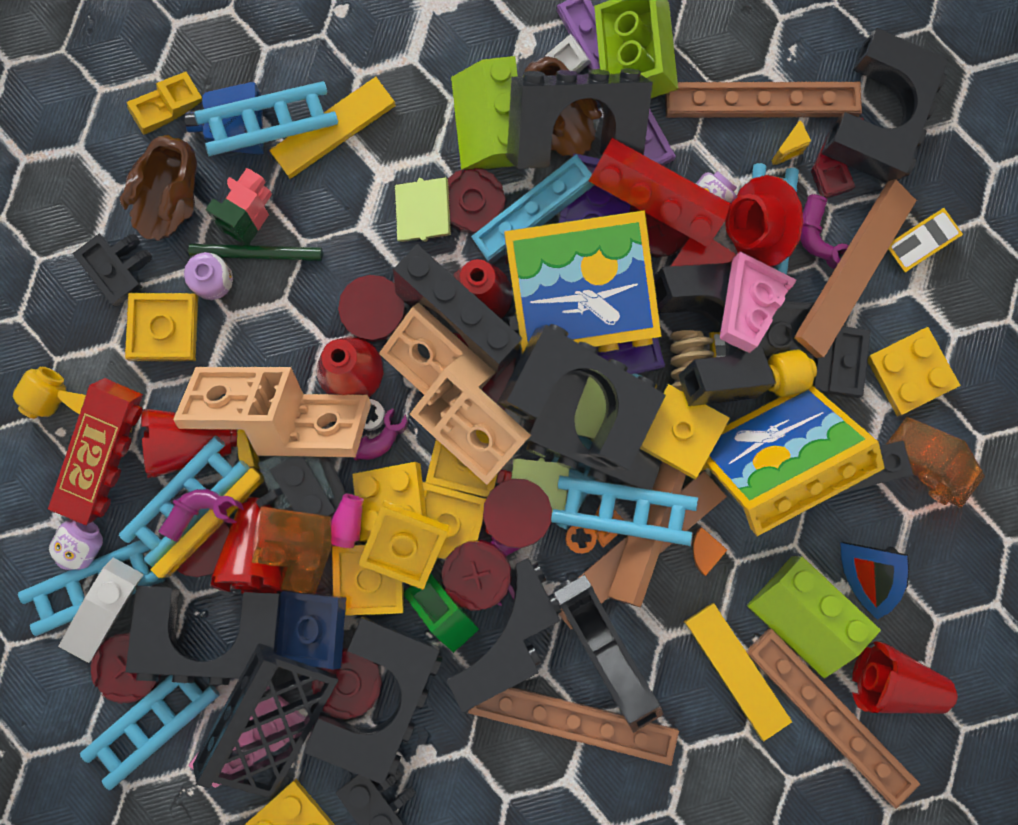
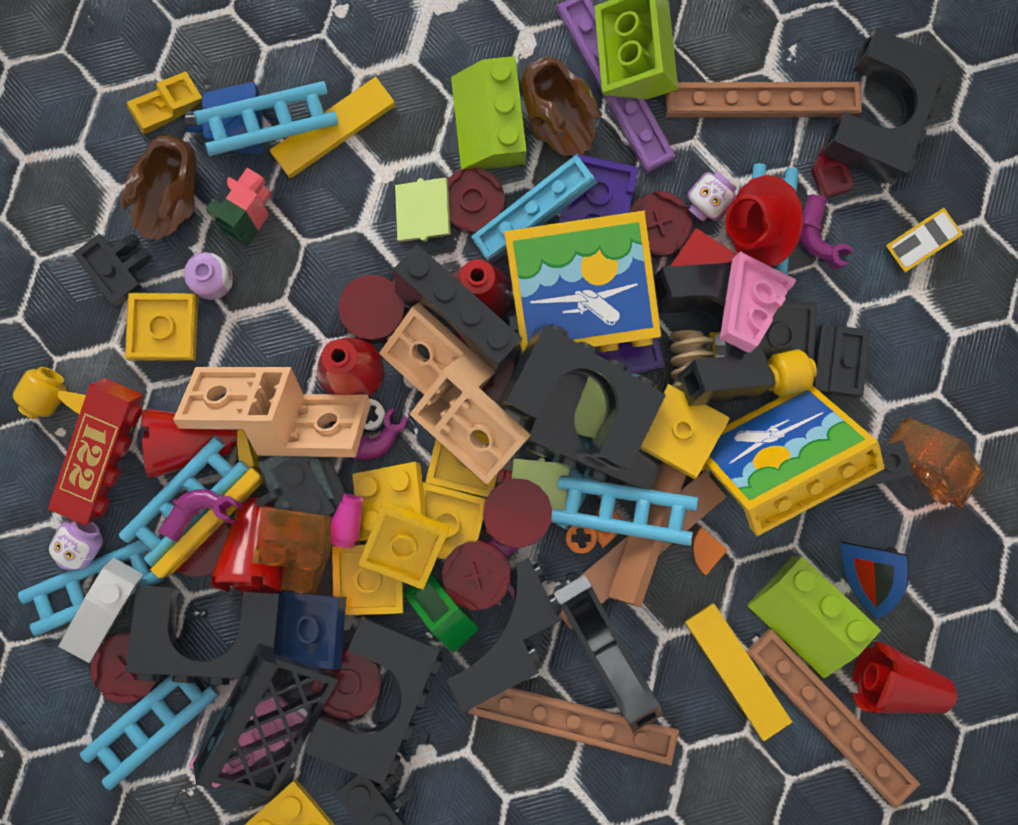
dark green bar [188,244,323,261] -> none
black arch [507,68,653,169] -> none
white tile [545,34,591,74] -> none
red brick [589,138,730,247] -> none
yellow slope [771,121,811,165] -> none
nougat tile [794,179,917,358] -> none
yellow plate [867,327,961,417] -> none

